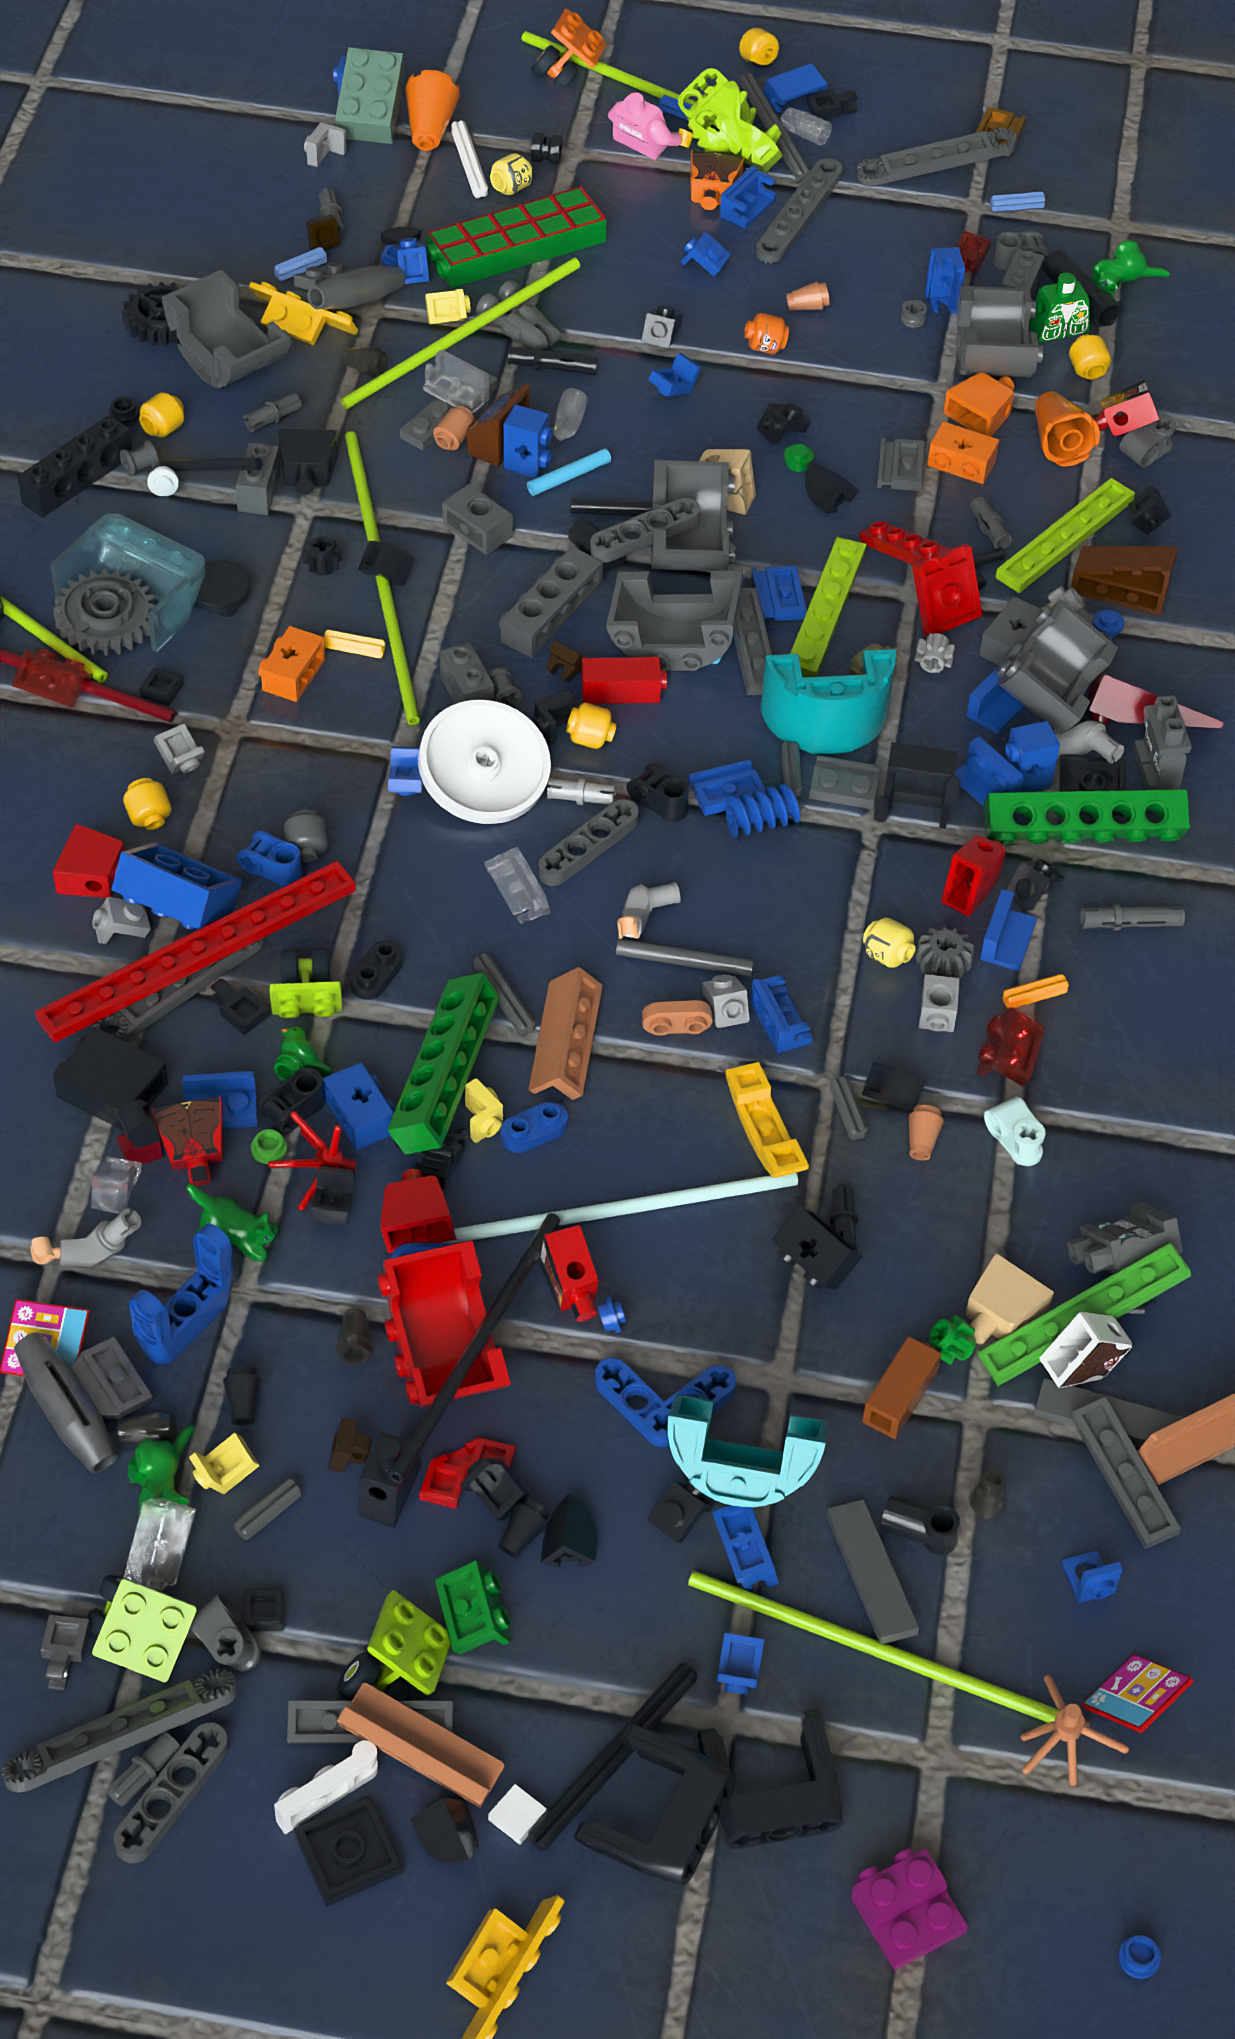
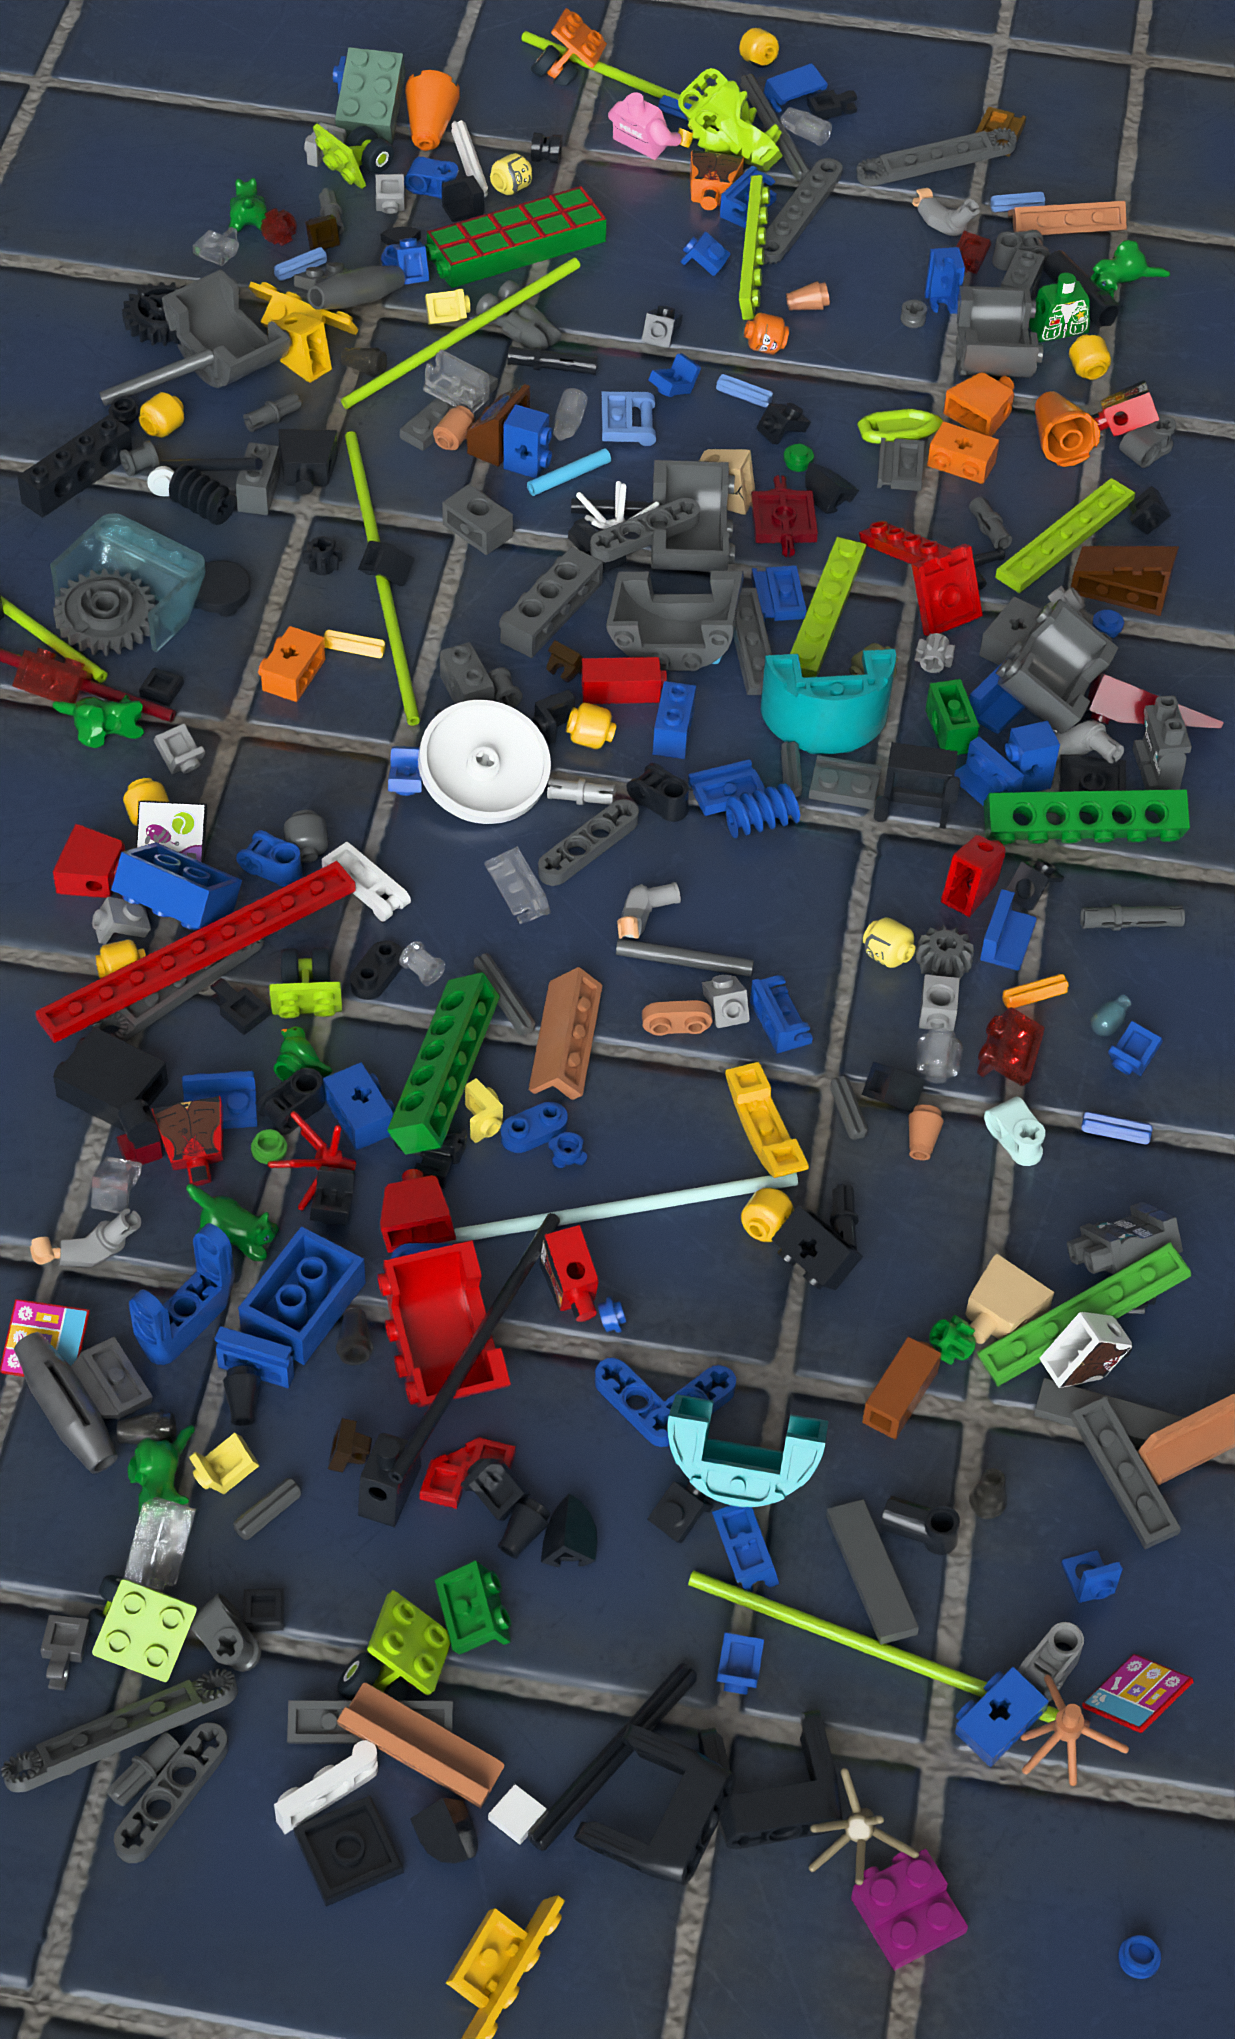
none -> green animal [52,695,144,748]
none -> yellow head [95,939,146,979]
none -> dark grey piece [99,348,214,406]
none -> tile [136,801,207,863]
none -> black piece [169,464,237,525]
none -> clear bracket [193,227,239,266]
none -> blue plate [214,1326,294,1388]
none -> green animal [228,178,271,233]
none -> blue brick [238,1226,366,1365]
none -> clear red gear [261,208,297,246]
none -> yellow torso [275,312,332,383]
none -> plate [312,123,394,189]
none -> white plate [322,842,411,922]
none -> light grey bracket [376,174,405,214]
none -> clear bush [399,941,445,986]
none -> blue piece [404,157,459,199]
none -> black panel [442,175,484,222]
none -> blue plate [548,1132,587,1168]
none -> white plant [576,481,660,535]
none -> medium blue plate [601,391,656,446]
none -> blue brick [653,681,696,759]
none -> medium blue axle [716,374,773,408]
none -> lime plate [739,175,770,320]
none -> yellow head [741,1188,795,1242]
none -> dark red plate [751,475,818,557]
none -> dark tan plant [809,1768,919,1885]
none -> lime piece [857,409,943,444]
none -> light grey arm [912,188,980,236]
none -> clear head [915,1028,963,1083]
none -> green brick [925,679,979,755]
none -> blue brick [955,1667,1049,1768]
none -> nougat panel [1008,201,1127,236]
none -> light grey piece [1017,1622,1084,1702]
none -> axle [1081,1111,1152,1145]
none -> clear light blue cylinder [1091,995,1131,1037]
none -> blue bracket [1108,1021,1163,1076]

